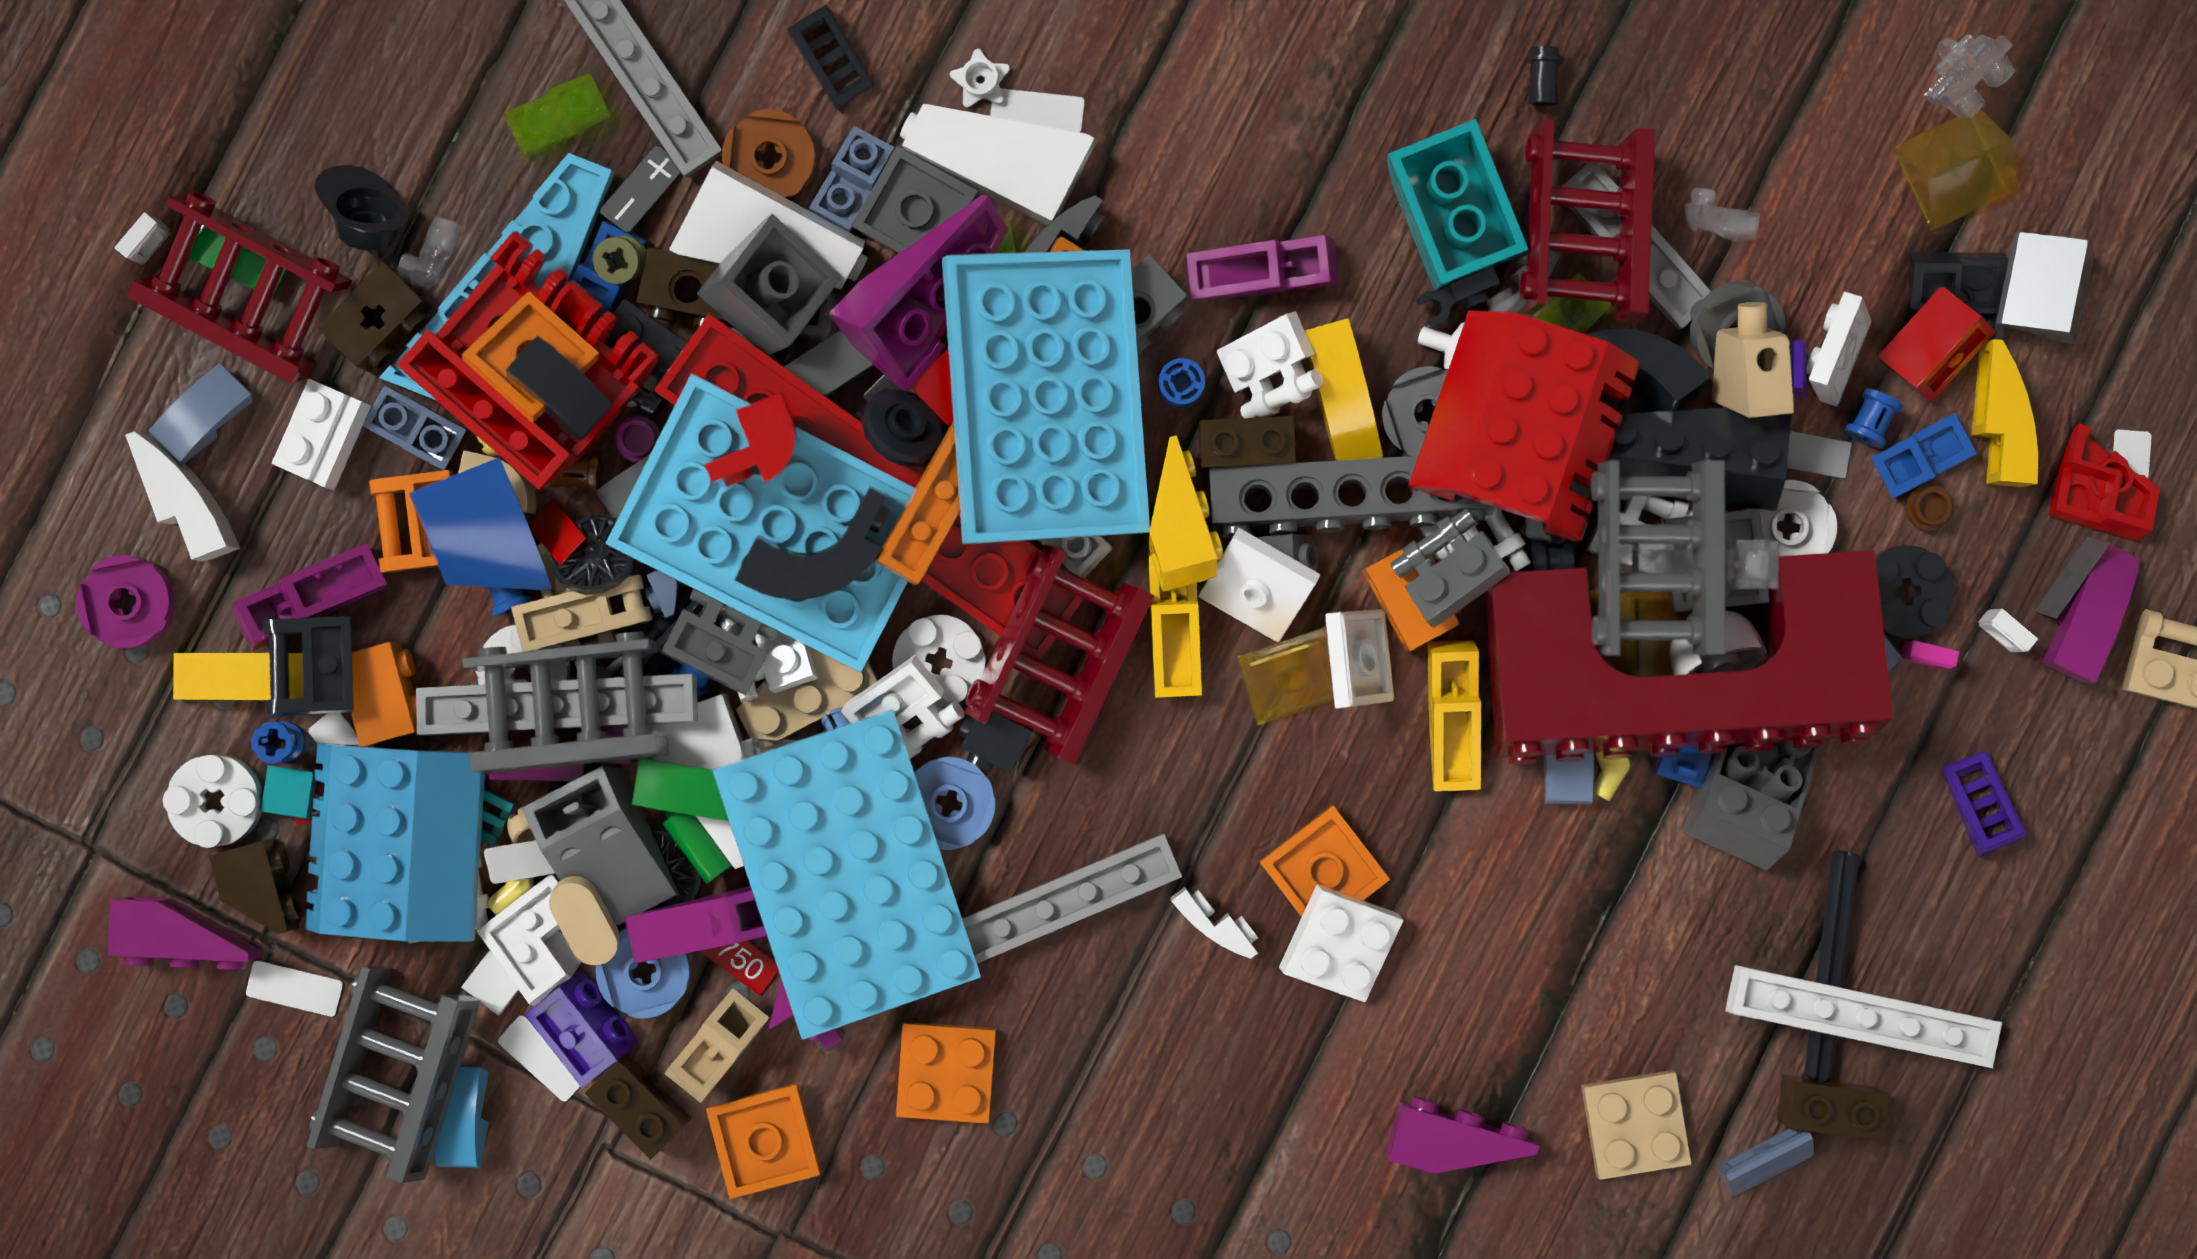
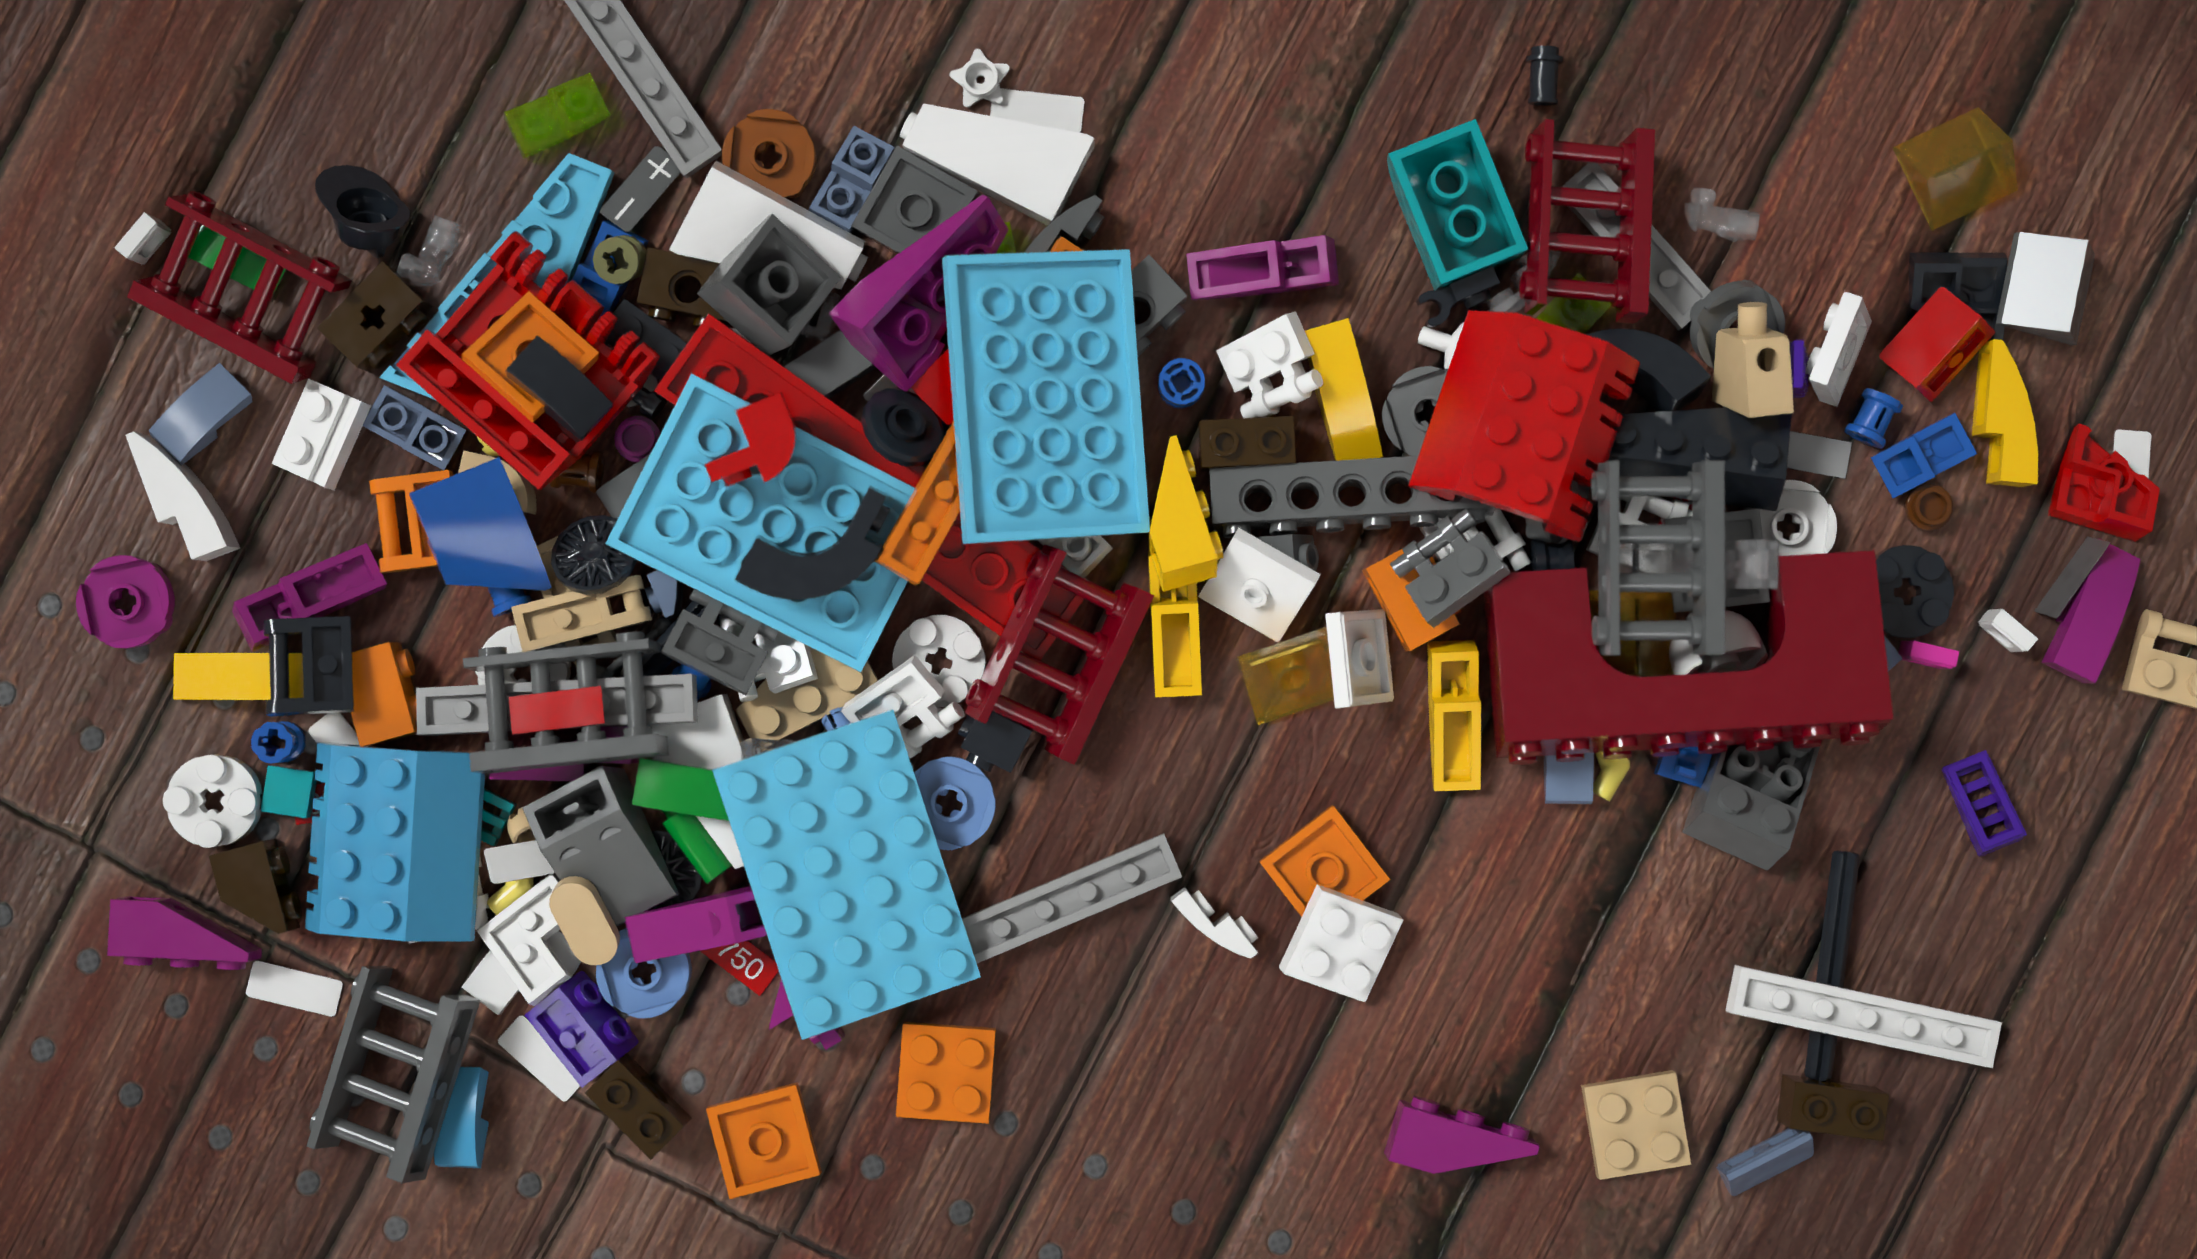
red sticker [528,499,586,565] -> none
tan brick [664,989,769,1103] -> none
black slope [785,4,875,110] -> none
clear hips [1924,34,2015,118] -> none
none -> red sticker [509,686,605,735]

